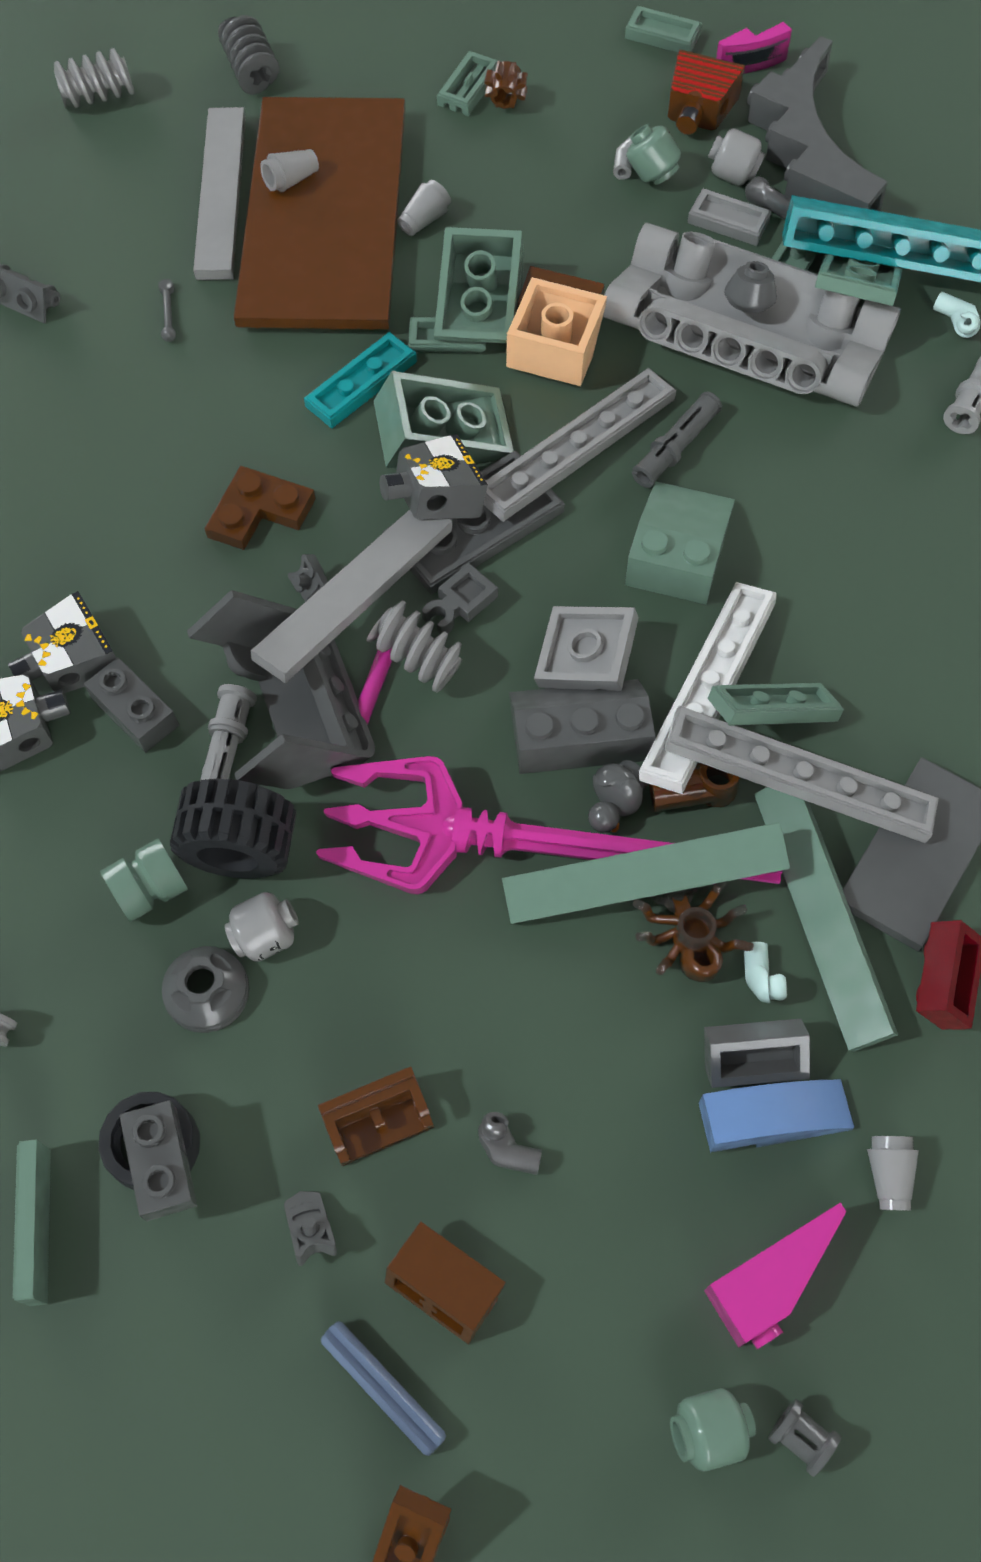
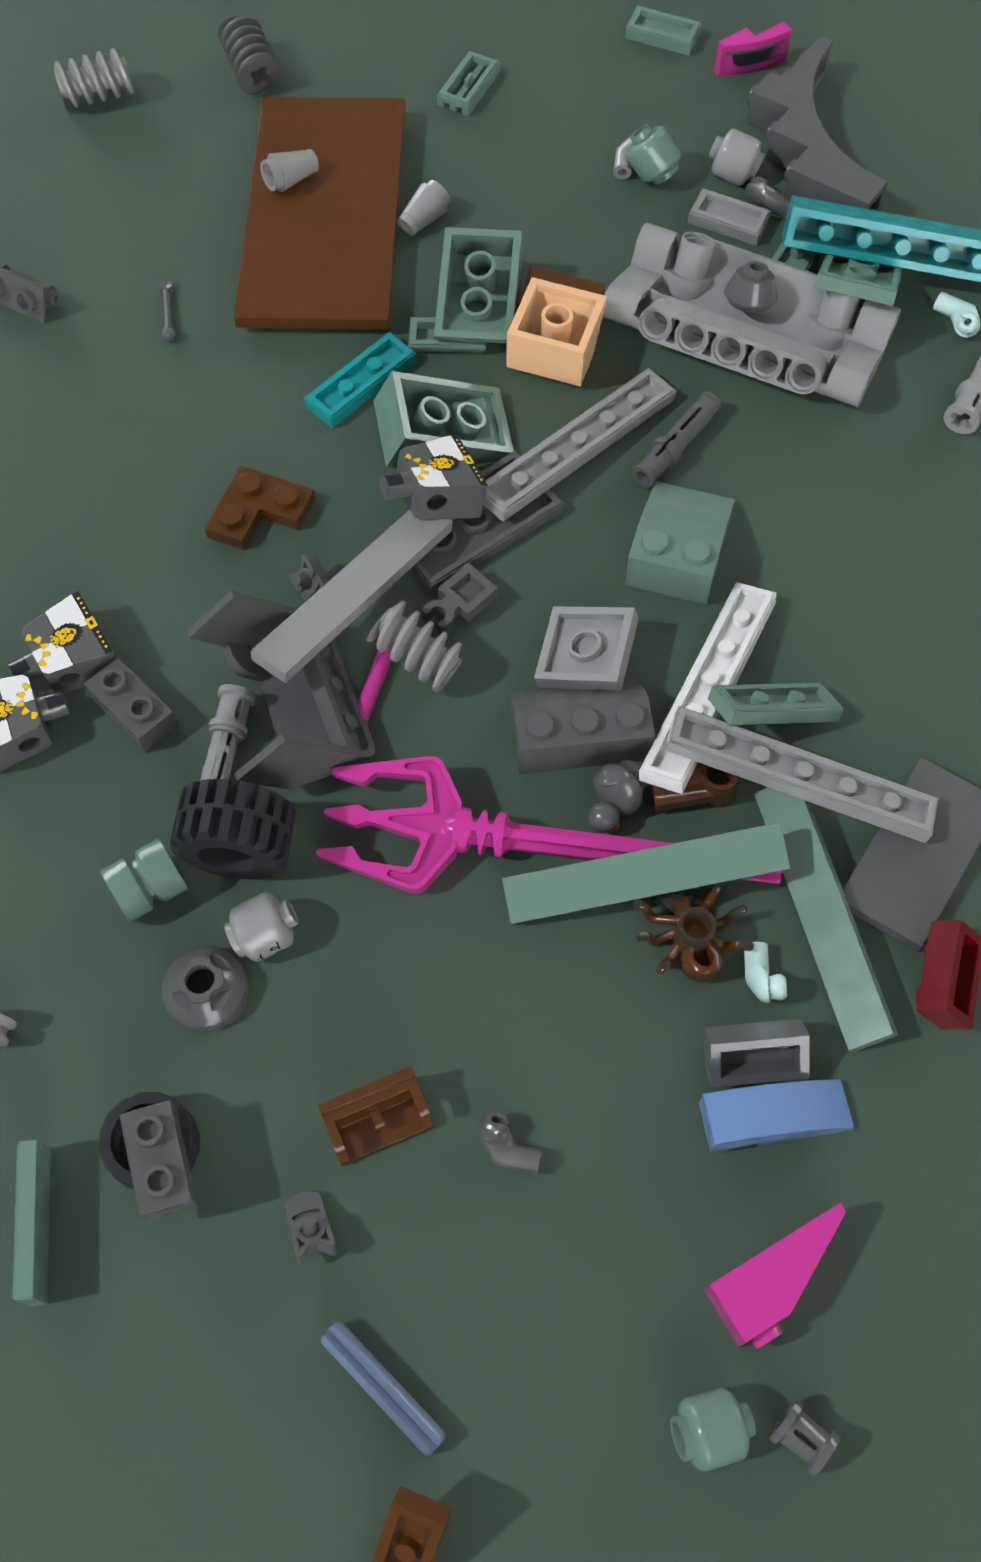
light grey tile [193,107,246,280] -> none
reddish brown hinge [385,1221,506,1345] -> none
reddish brown gear [484,61,528,109] -> none
reddish brown torso [668,49,745,135] -> none
light grey cone [867,1136,919,1210] -> none

